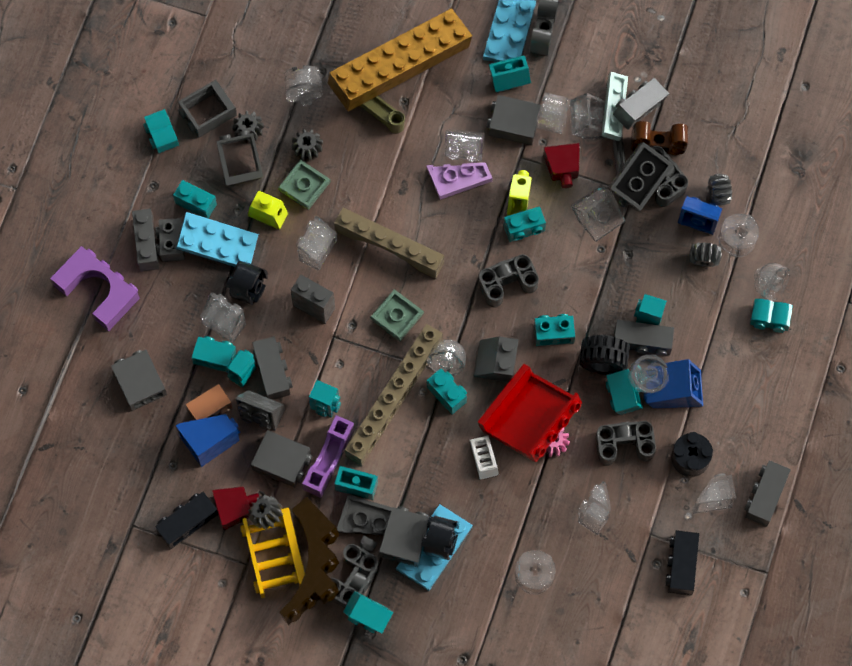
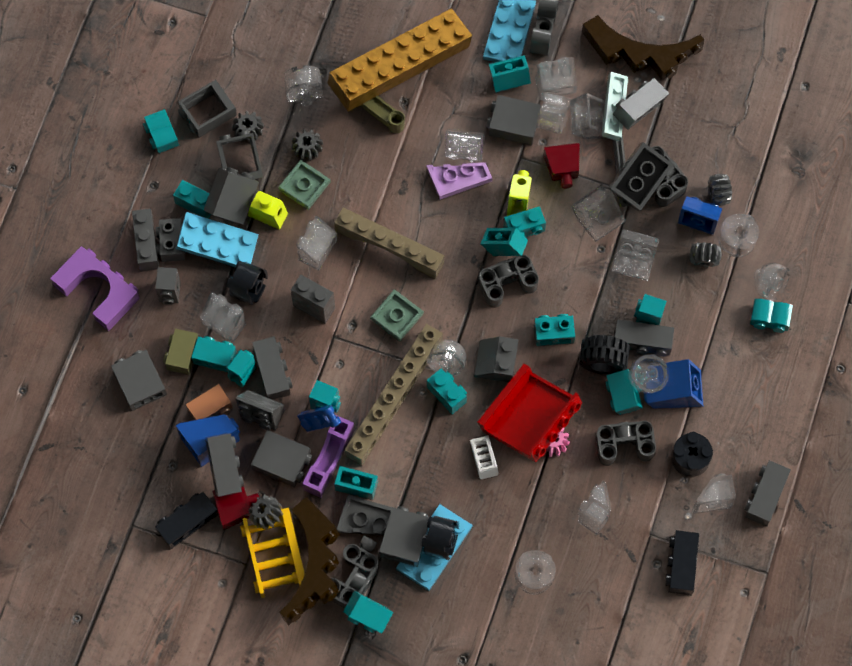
reddish brown beam [631,121,688,155] -> none
none -> dark grey brick [156,267,181,305]
none -> olive brick [163,329,198,375]
none -> dark grey brick [204,167,259,224]
none -> dark grey brick [205,433,244,497]
none -> blue plate [297,405,341,432]
none -> teal brick [480,228,528,256]
none -> clear slope [535,57,577,100]
none -> dark brown arch [582,15,704,80]
none -> clear slope [612,229,659,281]

